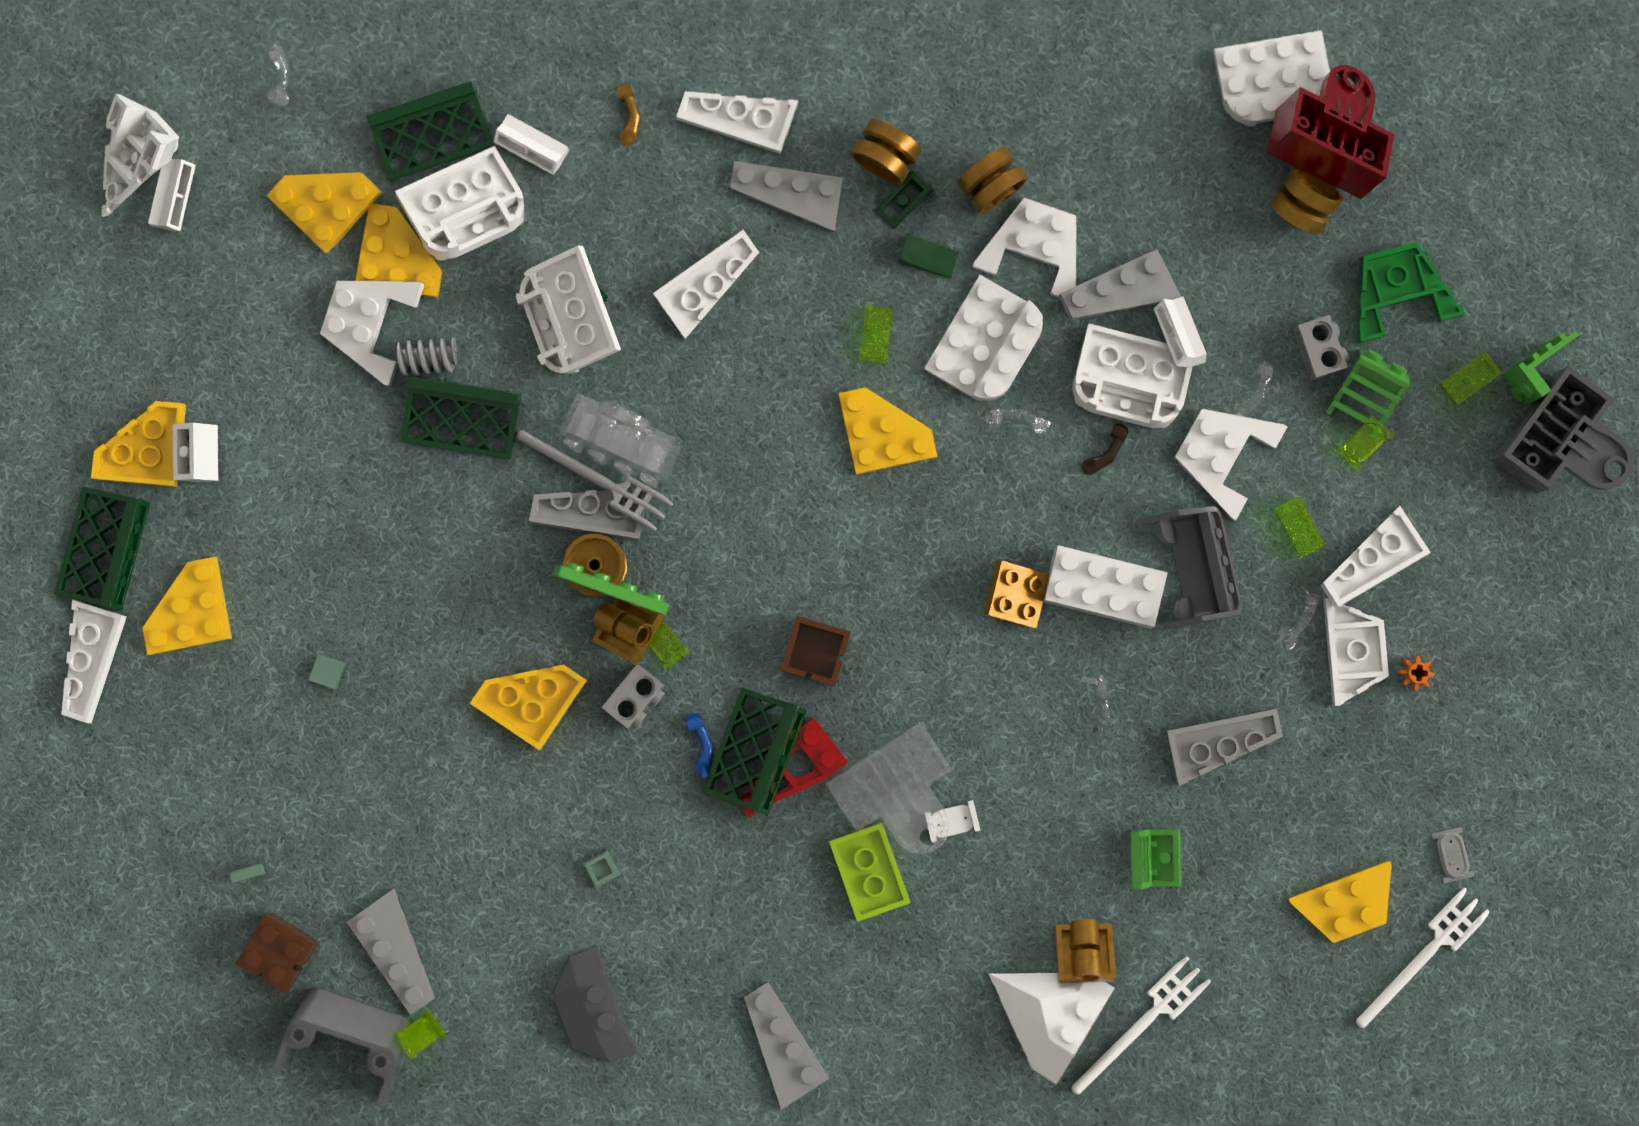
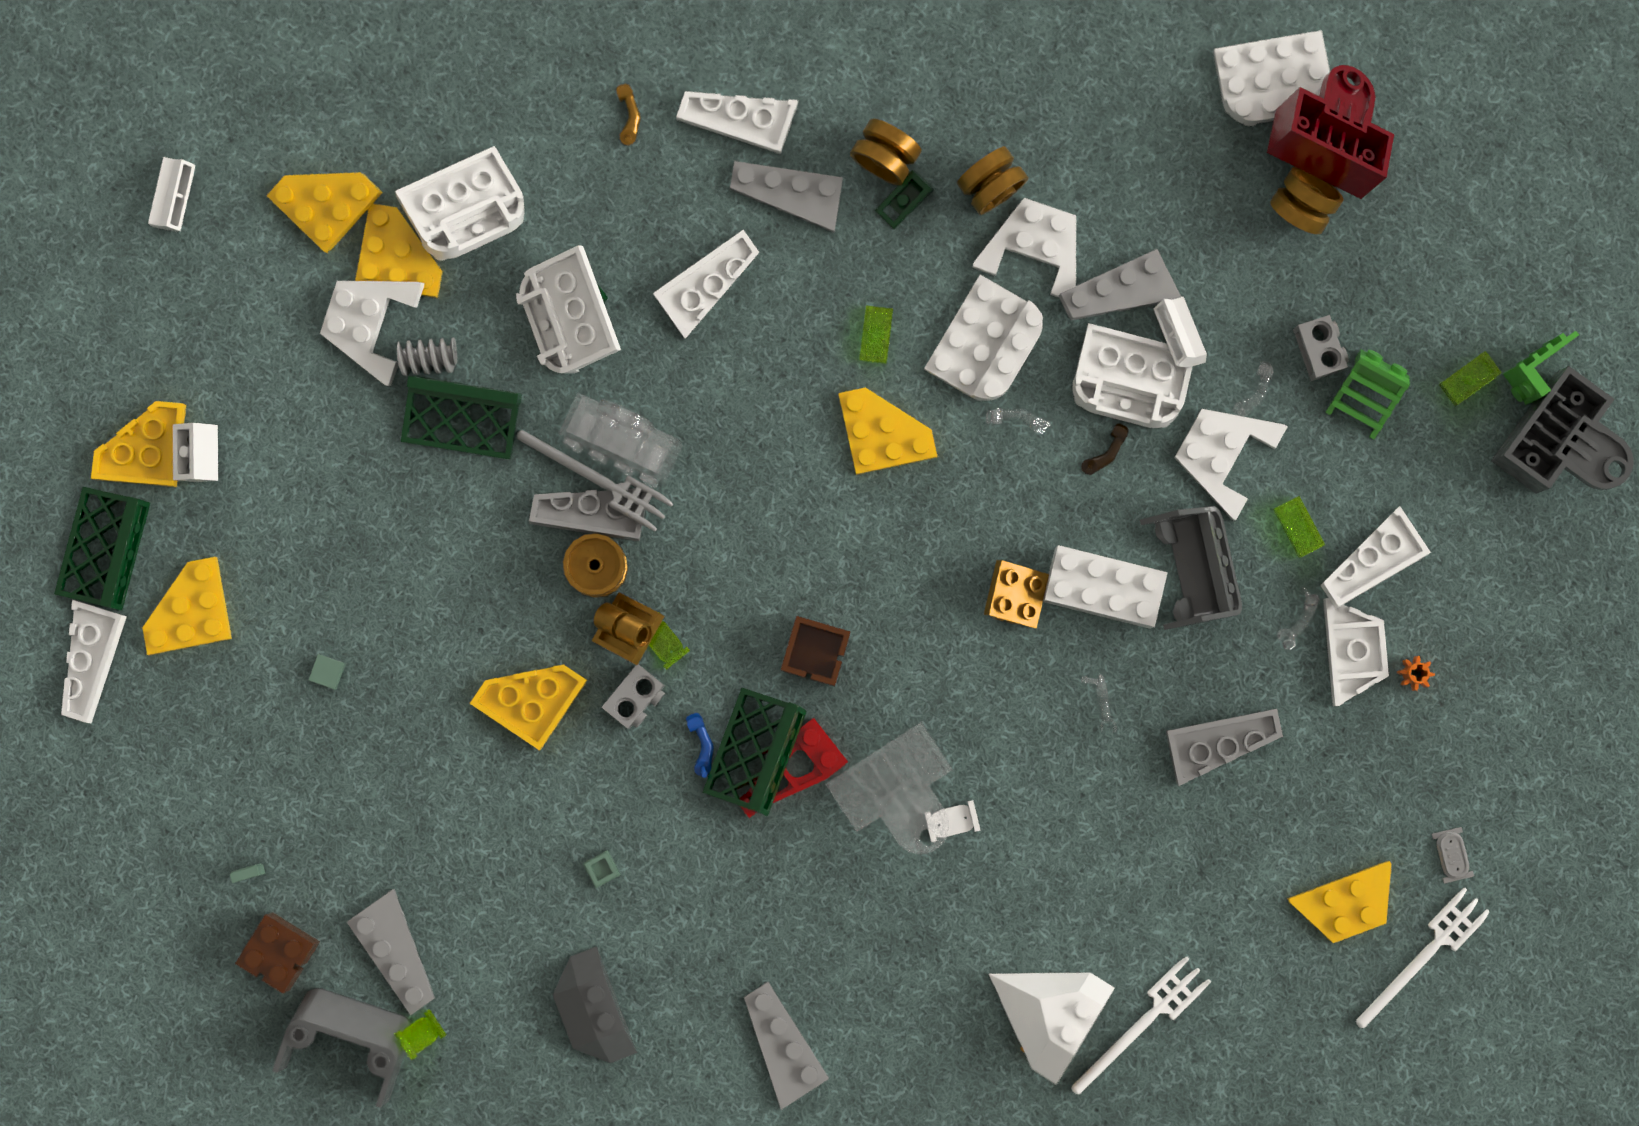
white wedge [102,94,179,217] -> none
clear piece [264,44,290,106] -> none
dark green fence [366,81,494,181] -> none
white piece [494,114,569,175] -> none
bright green wing [551,562,670,615] -> none
lime plate [829,822,910,922] -> none
dark green slope [898,234,959,278] -> none
pearl gold plate [1055,919,1116,983] -> none
bright green plate [1131,829,1182,890] -> none
clear neon green piece [1336,415,1394,471] -> none
green wing [1358,242,1465,344] -> none

